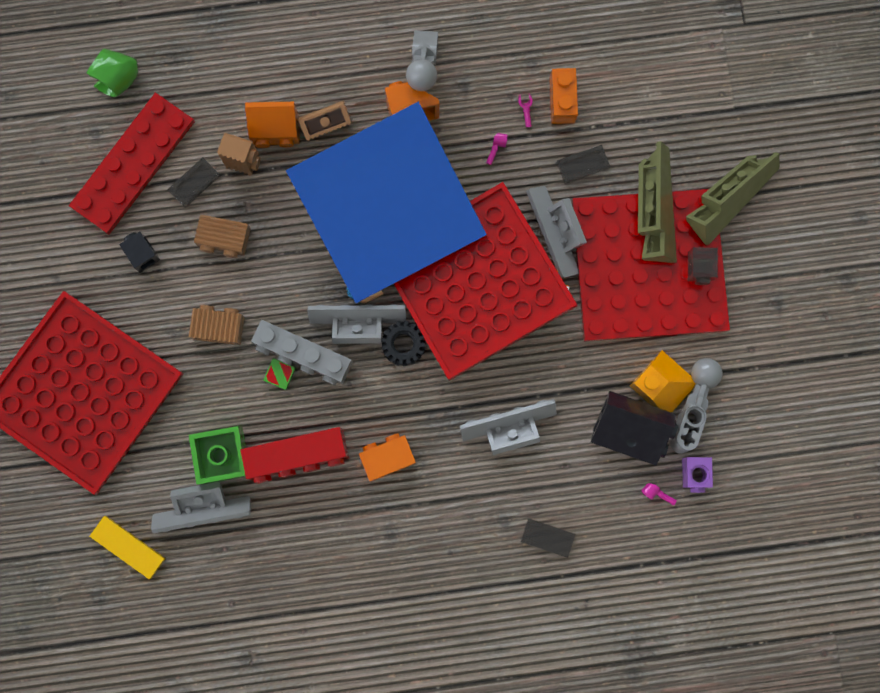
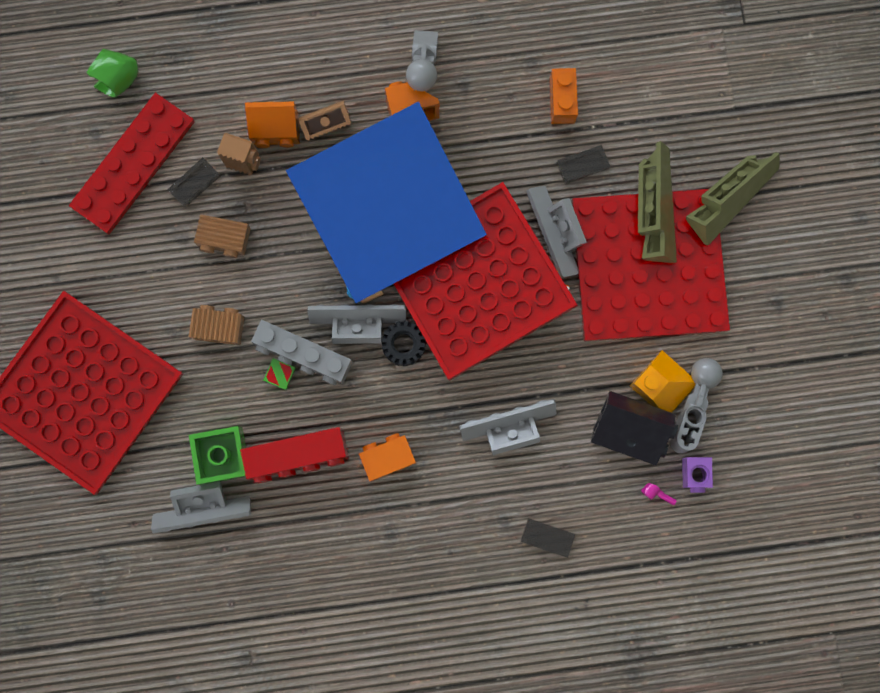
yellow tile [89,516,166,579] -> none
black brick [119,232,160,273] -> none
dark pink hand [486,133,508,165] -> none
dark pink hand [518,93,533,128] -> none
clear smoke brick [688,247,718,285] -> none

